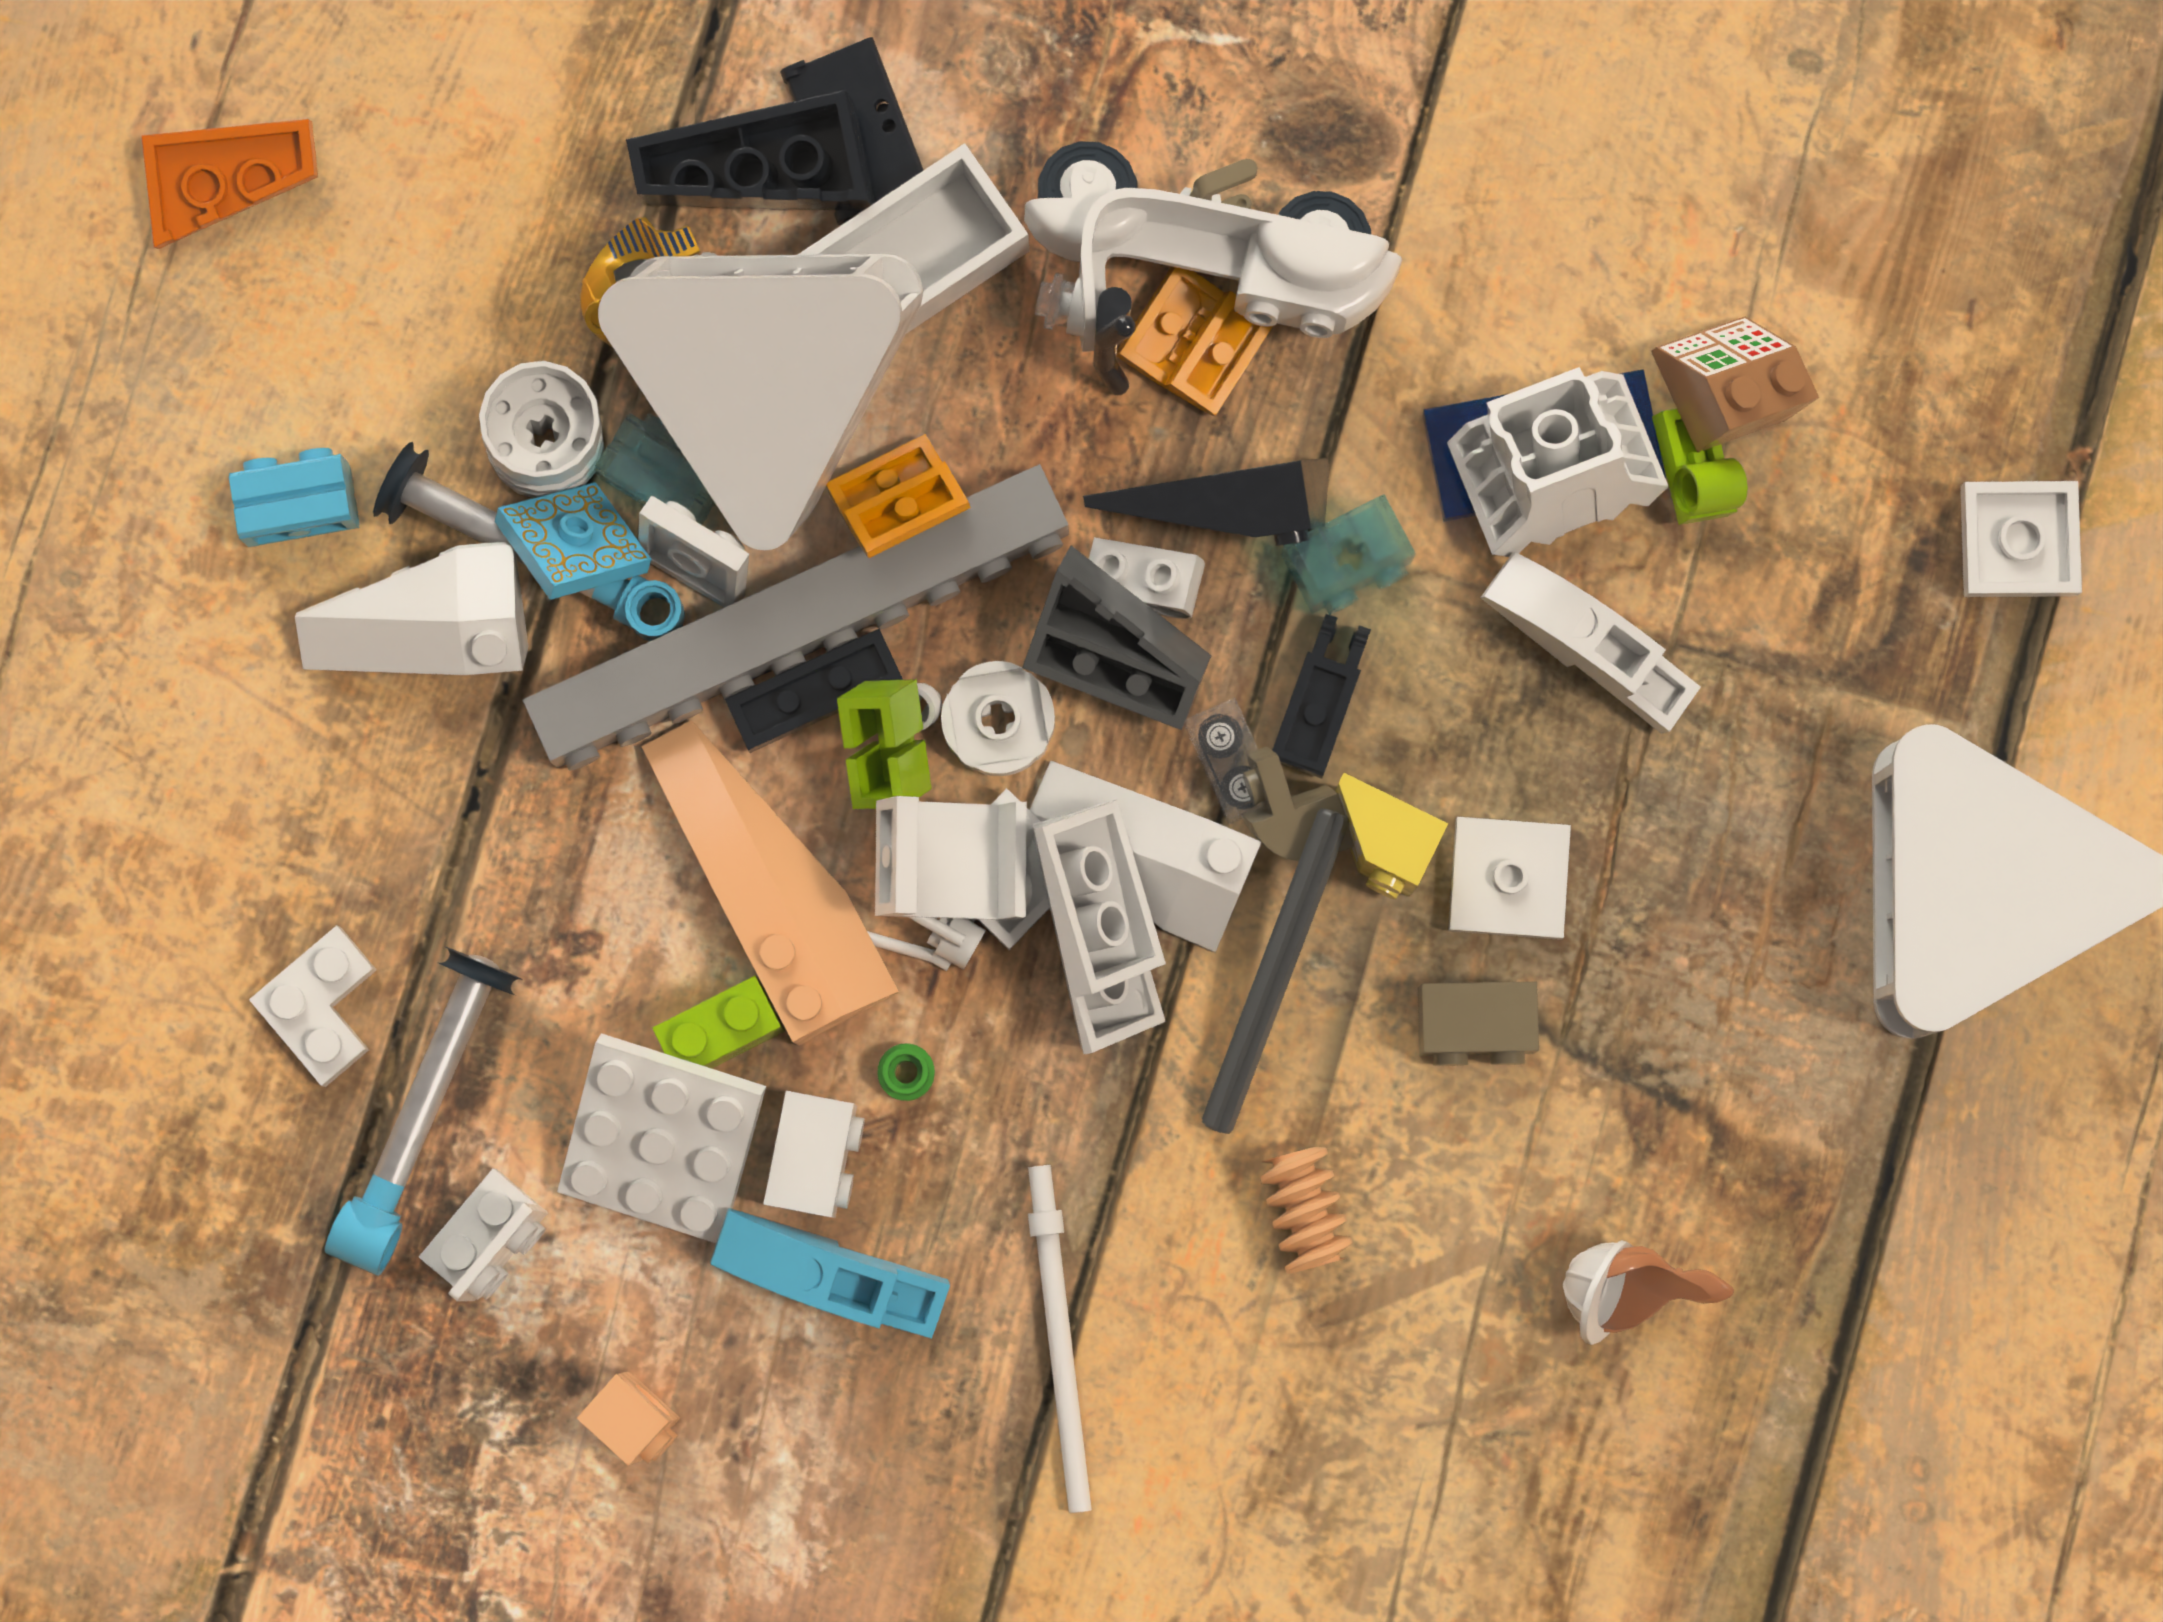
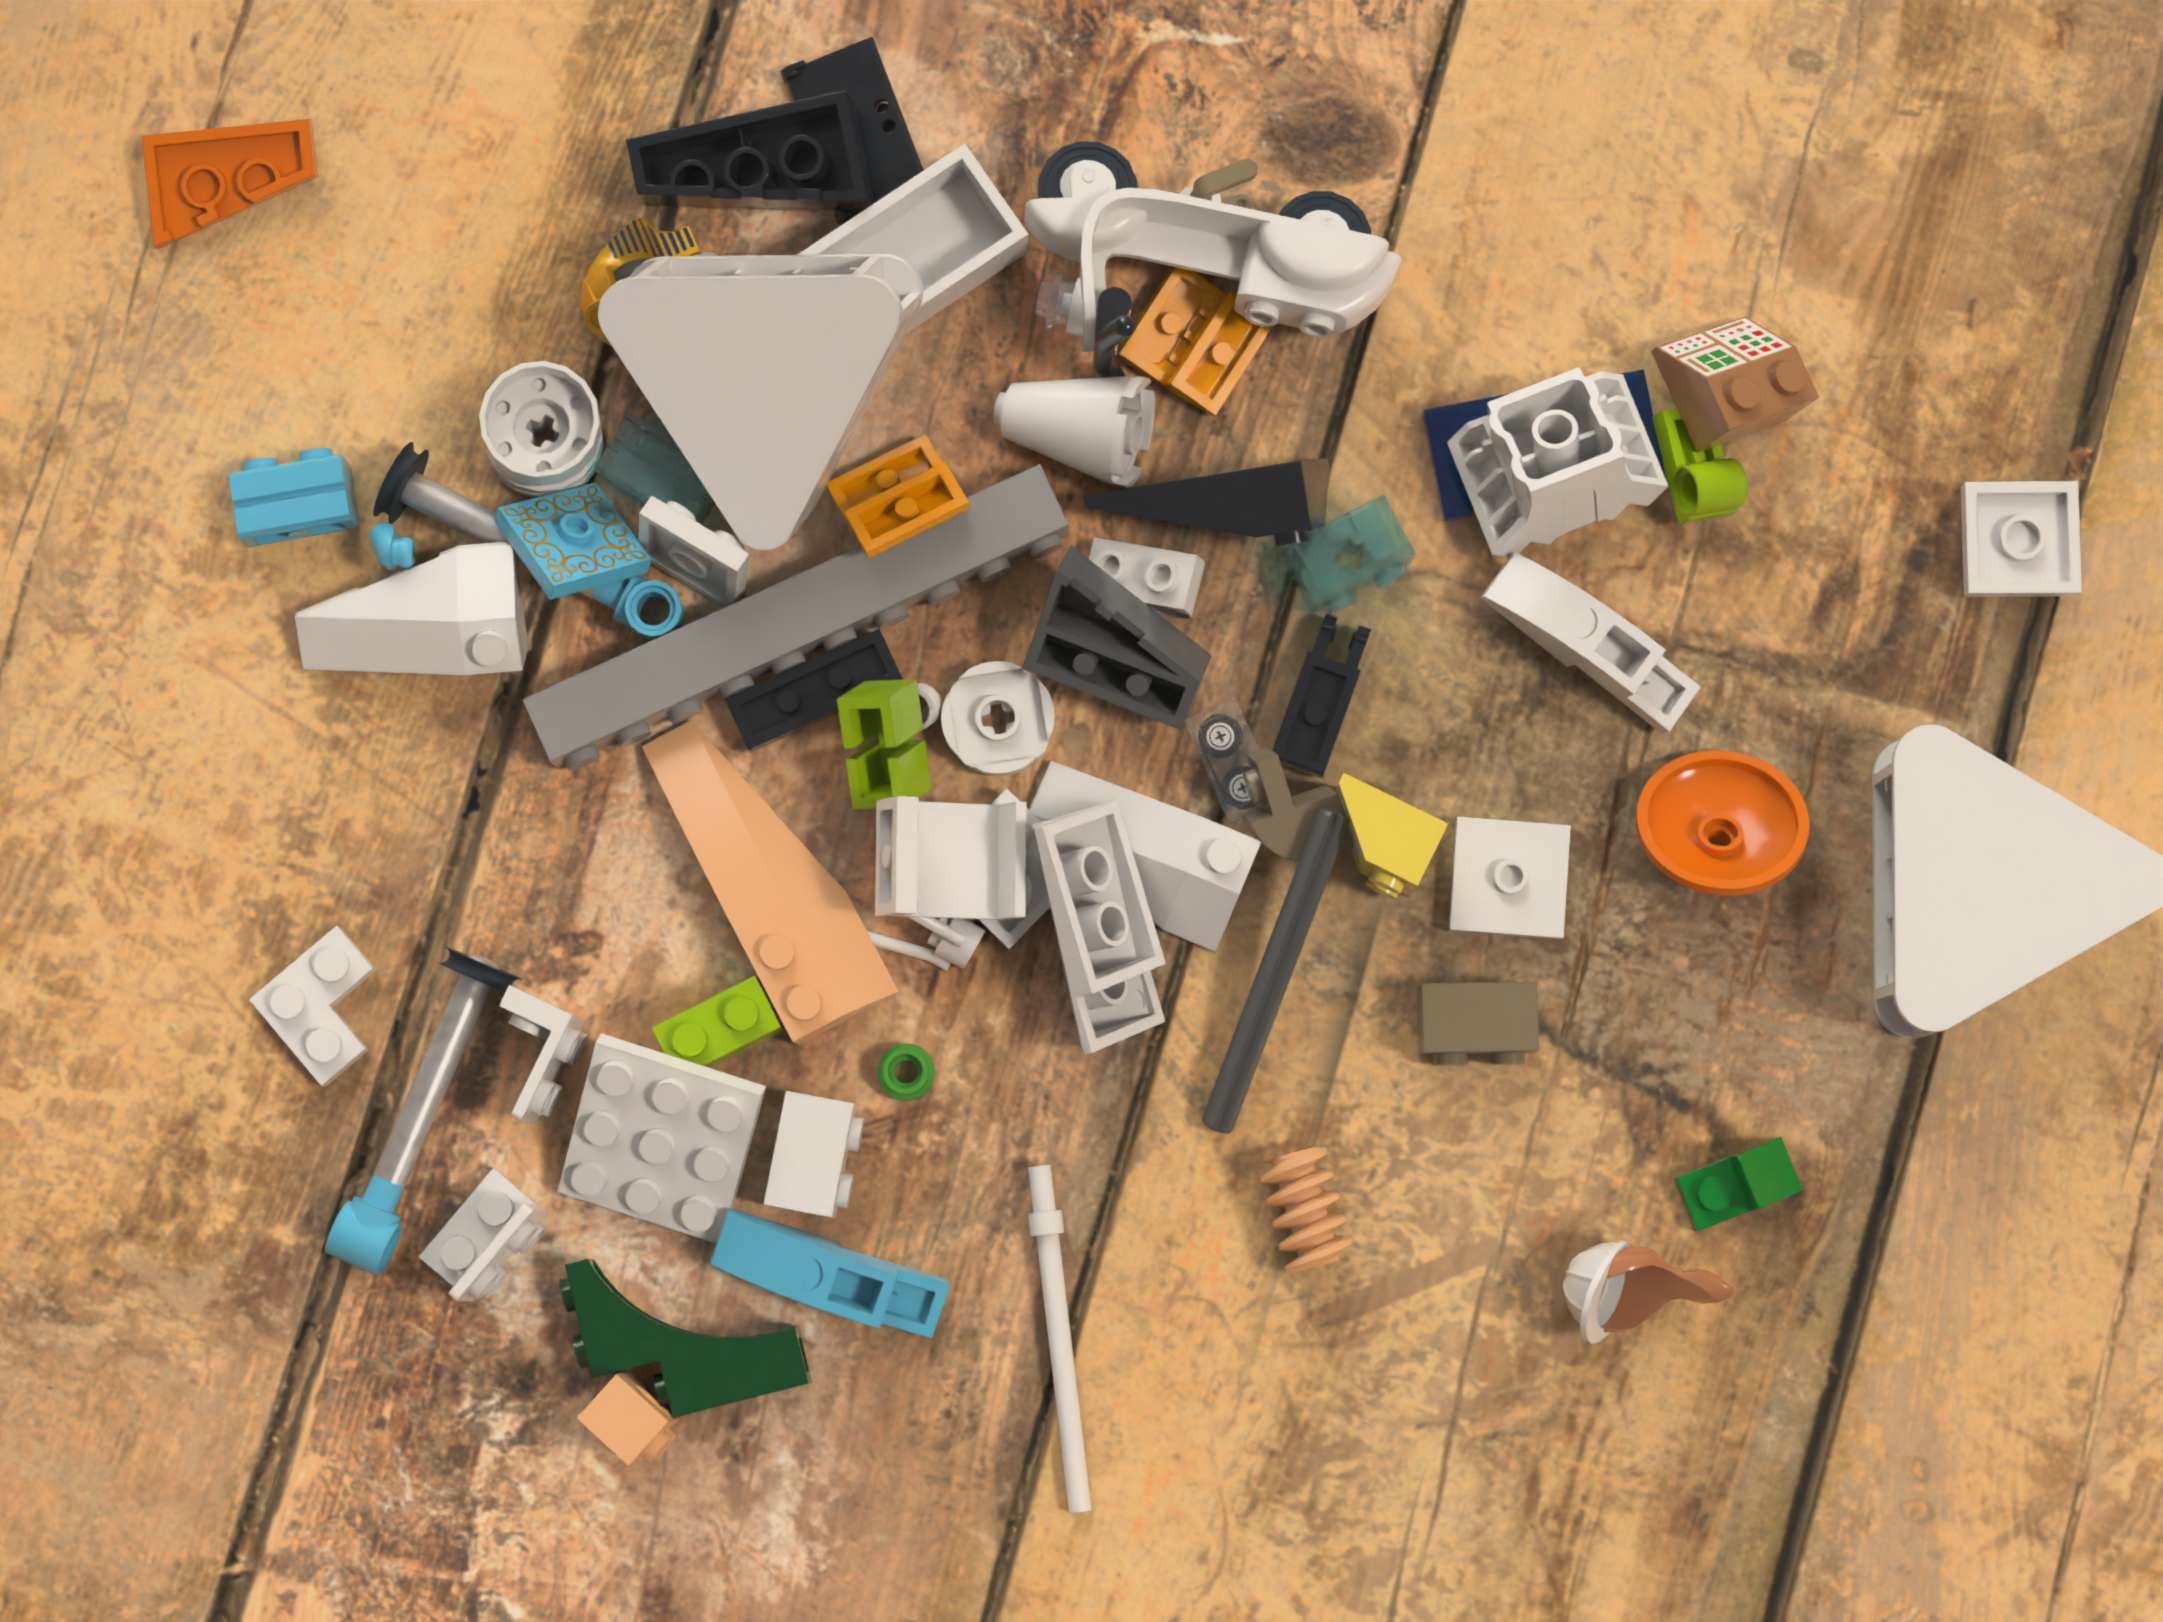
none -> medium azure arm [370,522,416,570]
none -> white bracket [499,985,588,1124]
none -> dark green arch [559,1259,812,1418]
none -> white cone [994,376,1155,489]
none -> orange dish [1636,750,1810,896]
none -> green slope [1674,1137,1803,1232]

